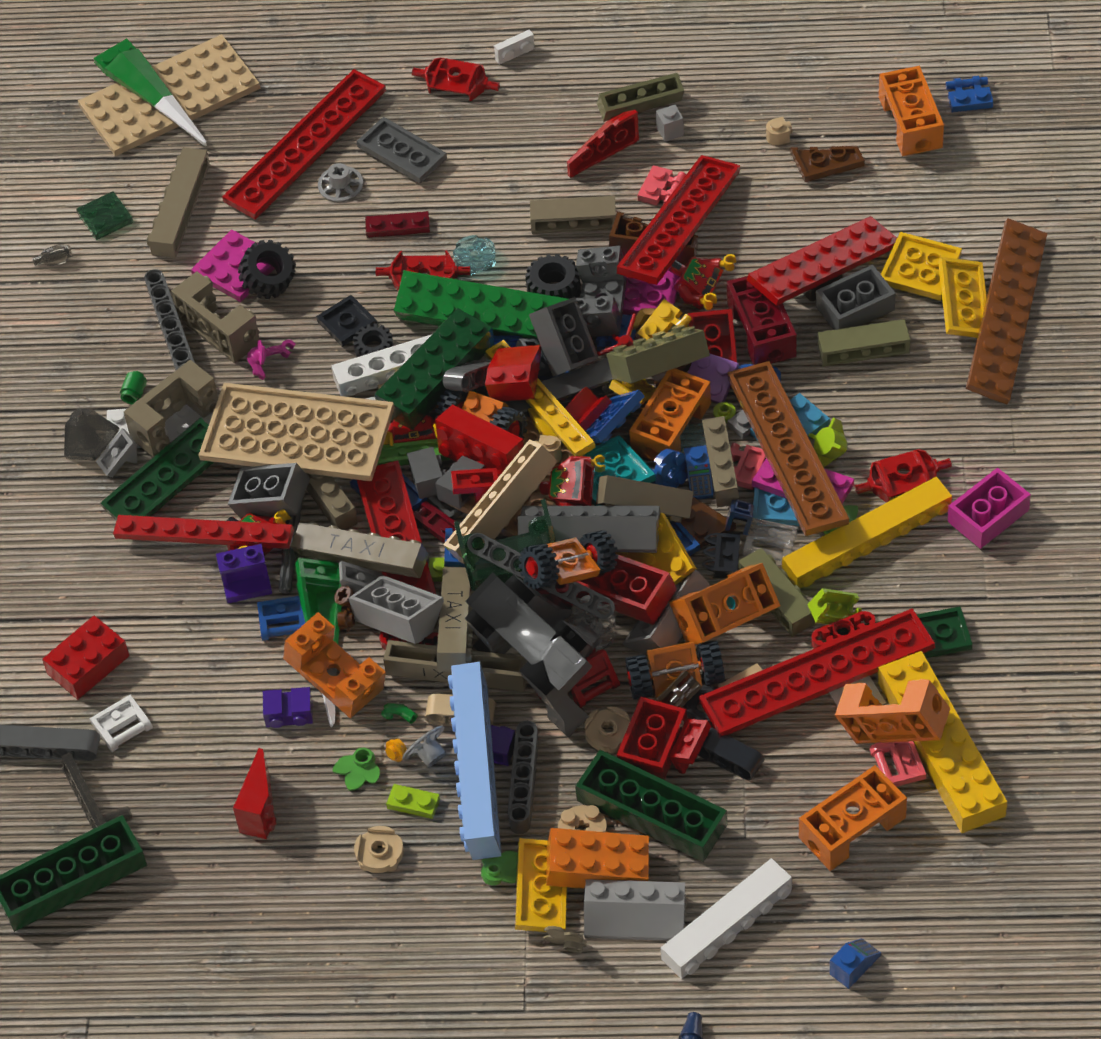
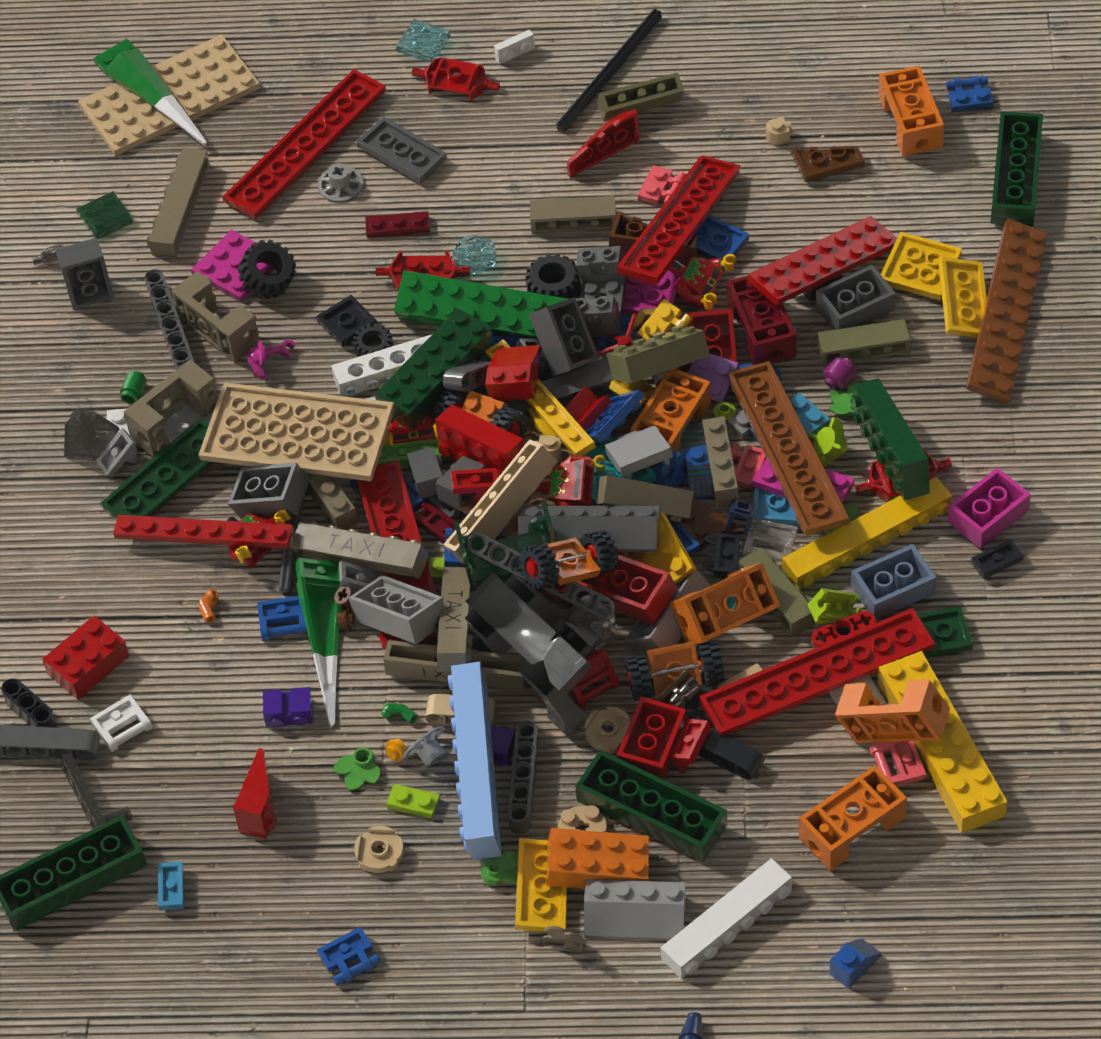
dark purple panel [216,544,272,604] -> none
orange plate [283,612,386,719] -> none
light grey brick [656,105,684,142] -> none
none -> black beam [1,678,57,728]
none -> dark grey brick [55,238,114,310]
none -> dark azure plate [158,861,184,911]
none -> orange arm [198,589,219,623]
none -> blue plate [317,927,381,986]
none -> clear light blue plate [396,19,451,62]
none -> black axle [556,9,662,133]
none -> light grey piece [605,425,673,480]
none -> blue plate [695,215,749,260]
none -> magenta head [824,357,857,390]
none -> bright green plate [829,381,858,415]
none -> dark green brick [851,378,930,500]
none -> sand blue brick [851,544,936,620]
none -> black plate [971,539,1024,579]
none -> dark green brick [990,111,1043,227]

